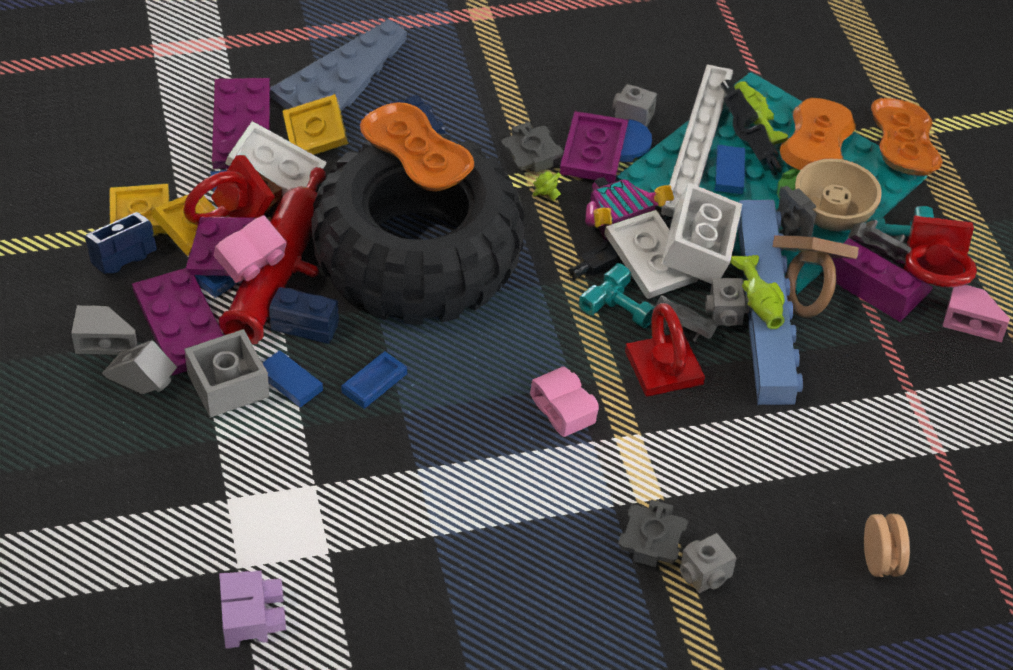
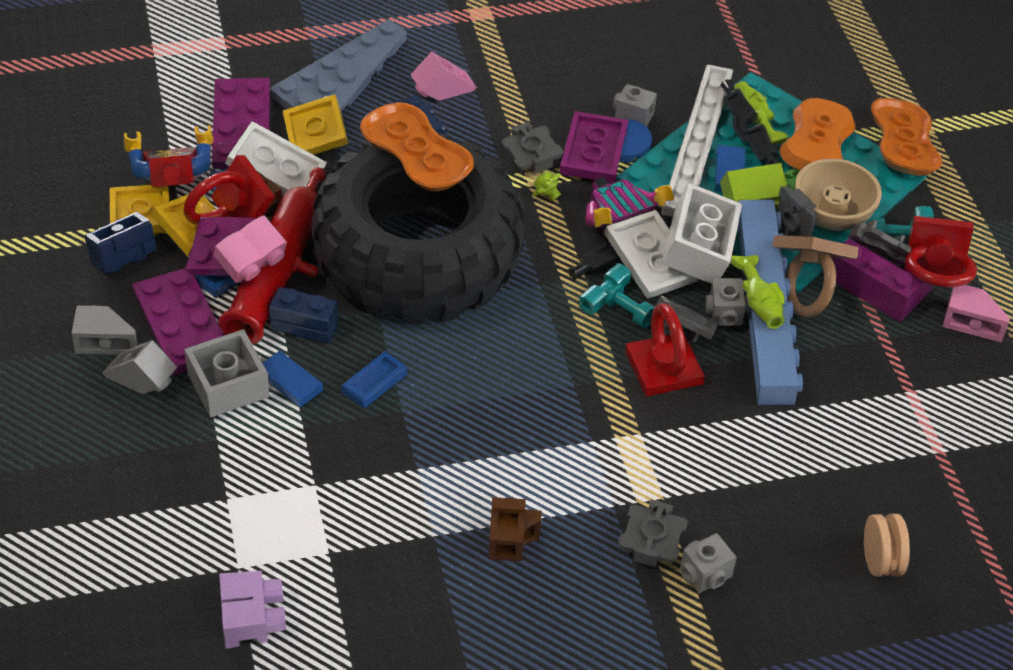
bright pink brick [530,366,599,437] -> none
none -> torso [124,125,214,187]
none -> bright pink slope [411,51,477,101]
none -> reddish brown brick [488,497,542,562]
none -> lime brick [720,163,787,209]

